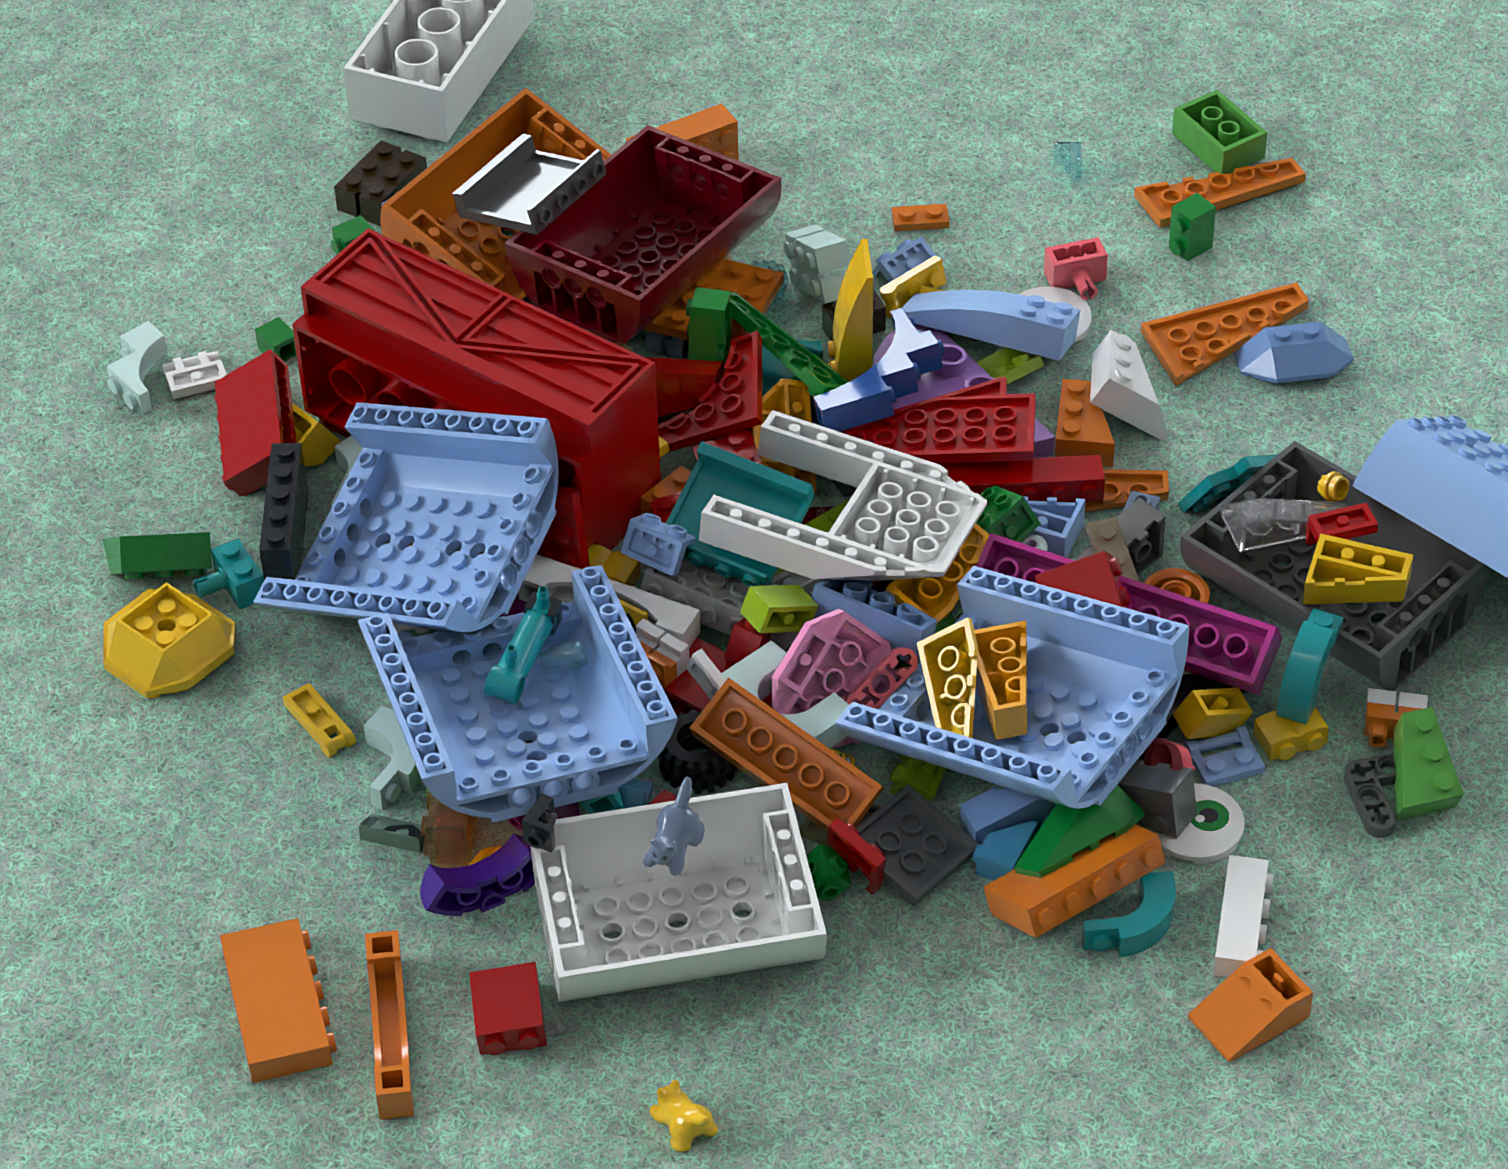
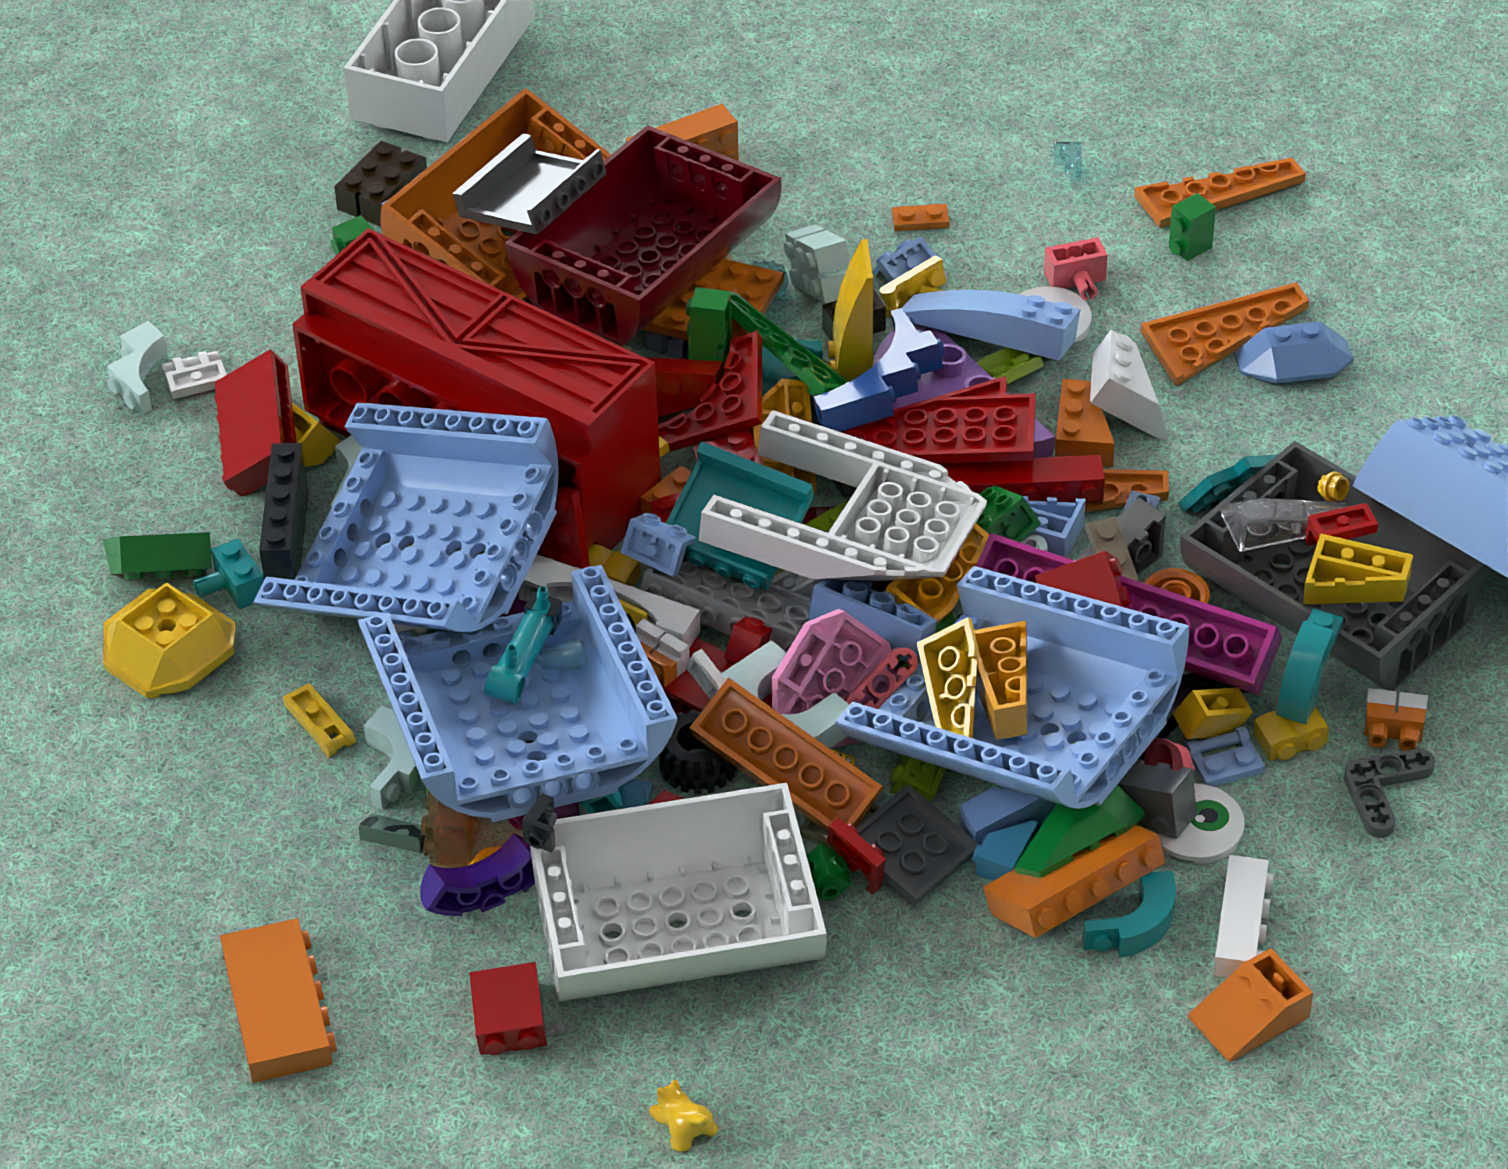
green brick [255,317,297,362] -> none
orange arch [365,930,414,1120] -> none
sand blue animal [642,777,705,876] -> none
lime brick [740,585,819,633] -> none
bright green brick [1172,89,1267,174] -> none
bright green wedge [1394,707,1464,821] -> none

